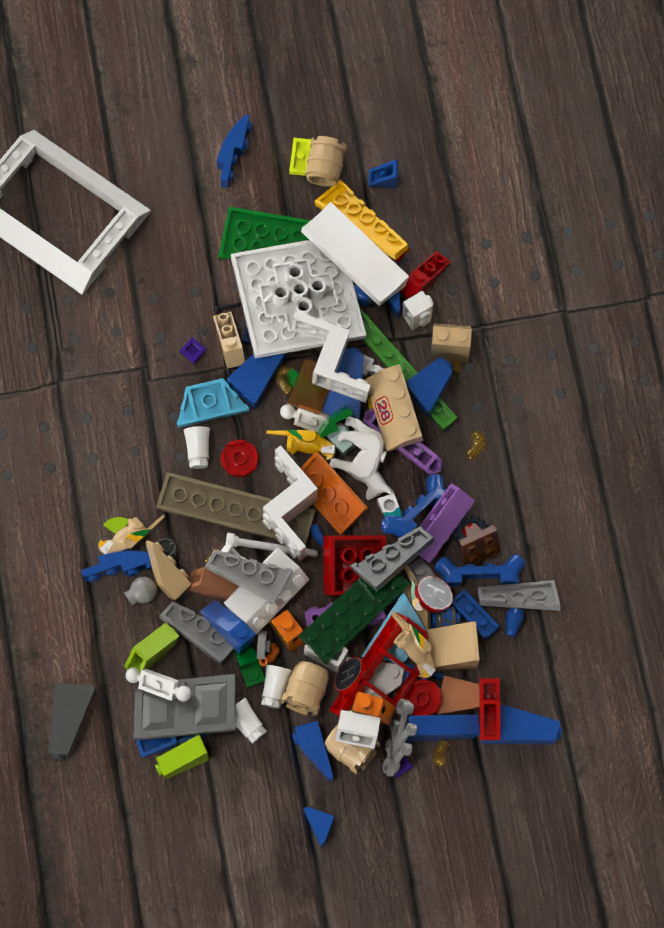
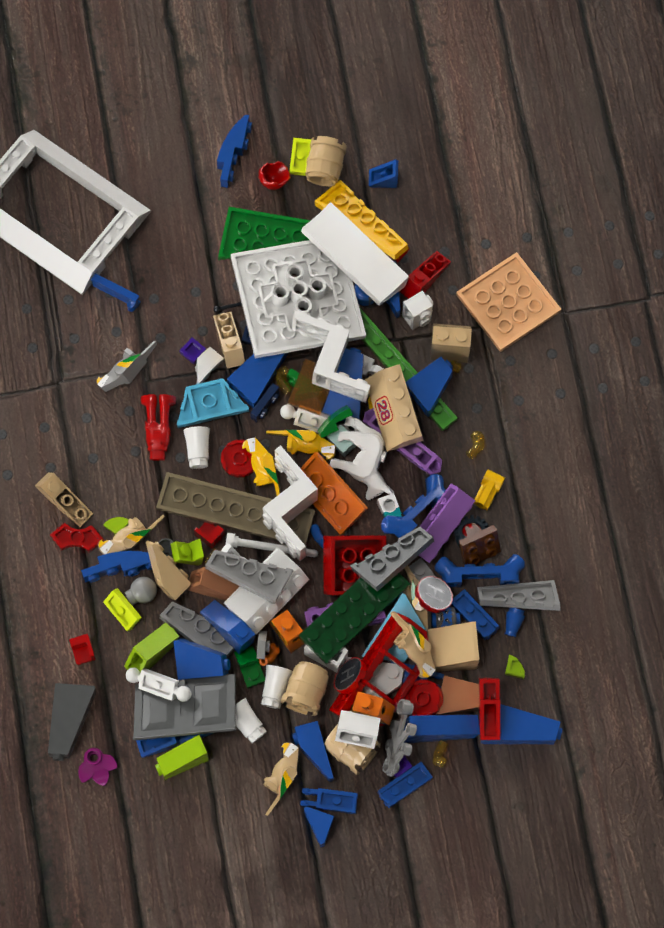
none -> tan slope [35,472,93,527]
none -> red tile [50,523,104,553]
none -> red panel [69,634,96,665]
none -> magenta plate [78,748,117,786]
none -> blue hinge [91,273,140,312]
none -> light grey animal [97,341,157,392]
none -> neon yellow plate [103,588,142,631]
none -> red piece [141,394,177,461]
none -> lime slope [170,539,204,566]
none -> blue slope [173,639,230,680]
none -> red panel [194,522,225,549]
none -> white slope [195,347,224,384]
none -> yellow animal [242,437,280,496]
none -> dark blue plate [250,383,280,423]
none -> red hair [258,161,291,190]
none -> tan animal [263,742,299,816]
none -> blue hinge [300,788,358,814]
none -> blue hinge [377,762,433,808]
none -> light nougat plate [456,252,561,352]
none -> yellow piece [473,469,505,510]
none -> lime tile [505,655,525,679]

